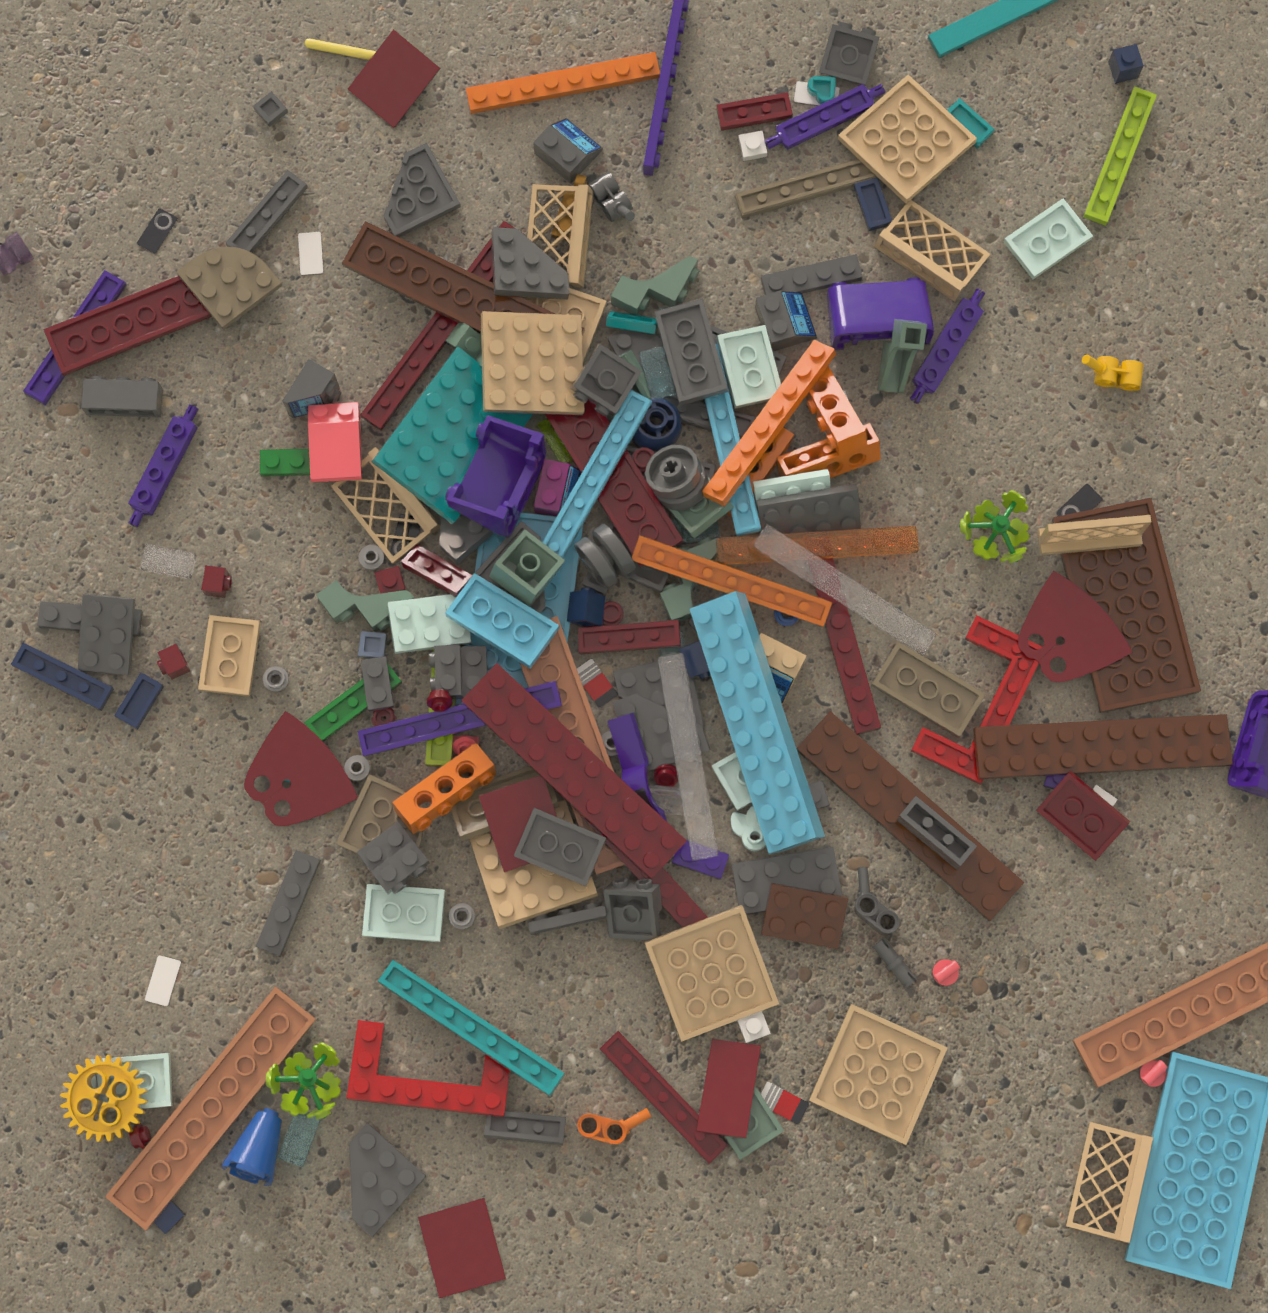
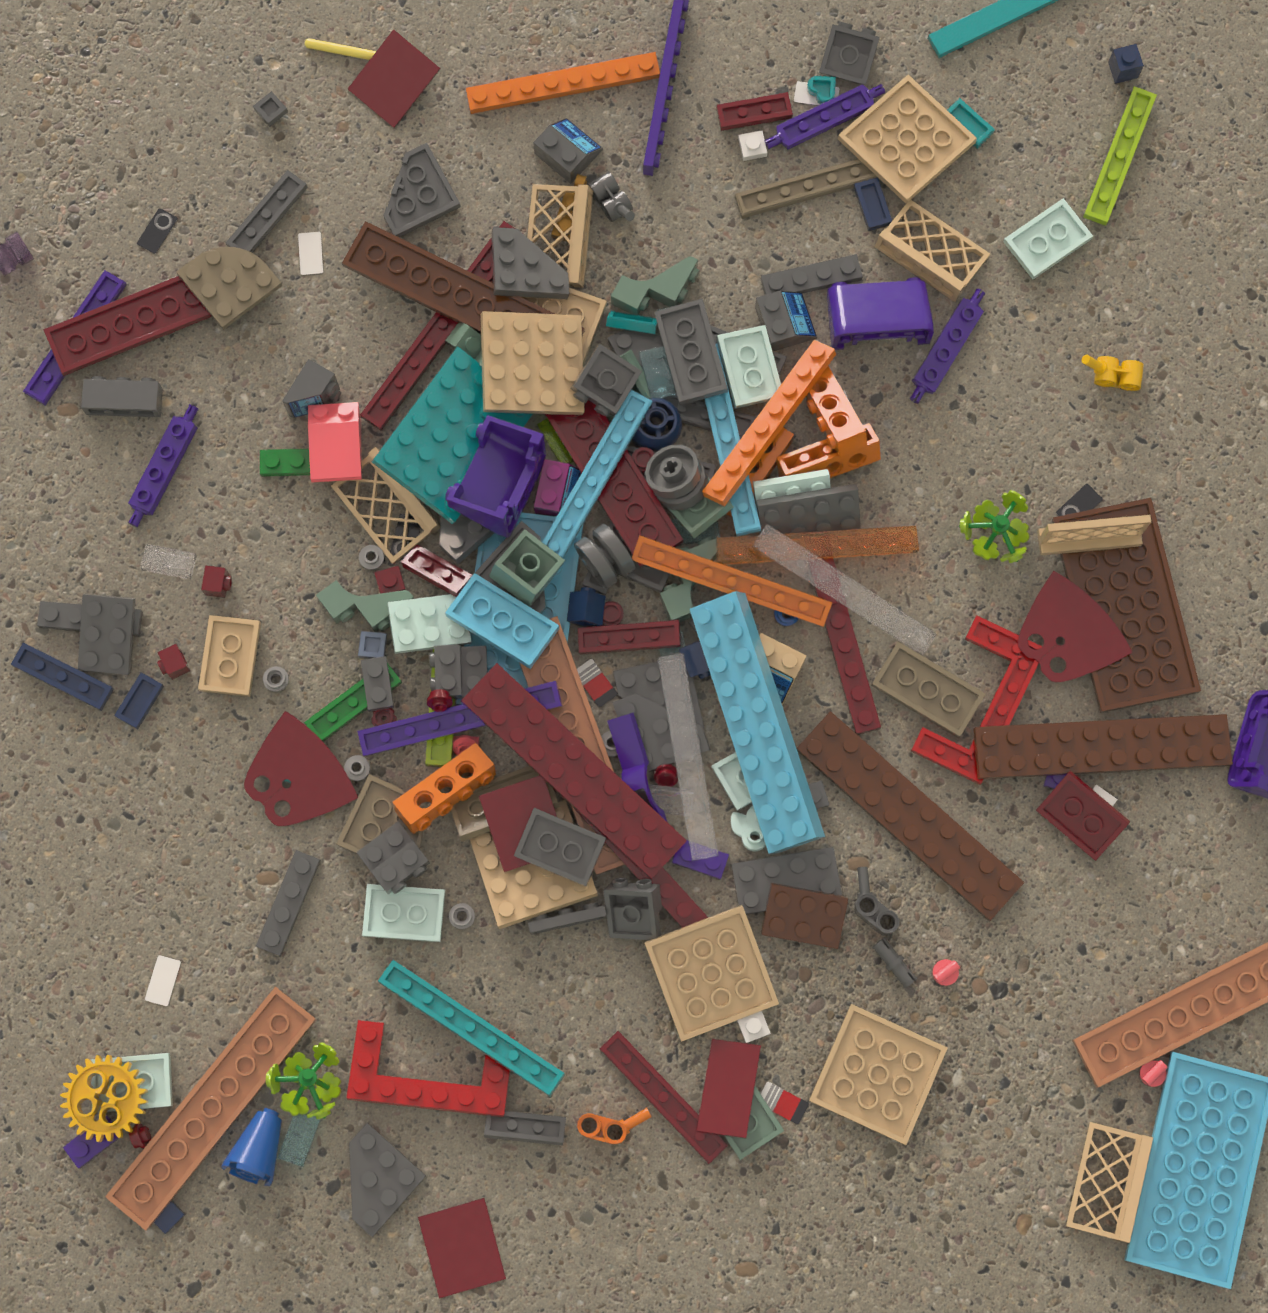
sand green arch [877,319,927,393] -> none
dark grey brick [897,796,977,870] -> none
none -> dark purple plate [63,1114,119,1169]

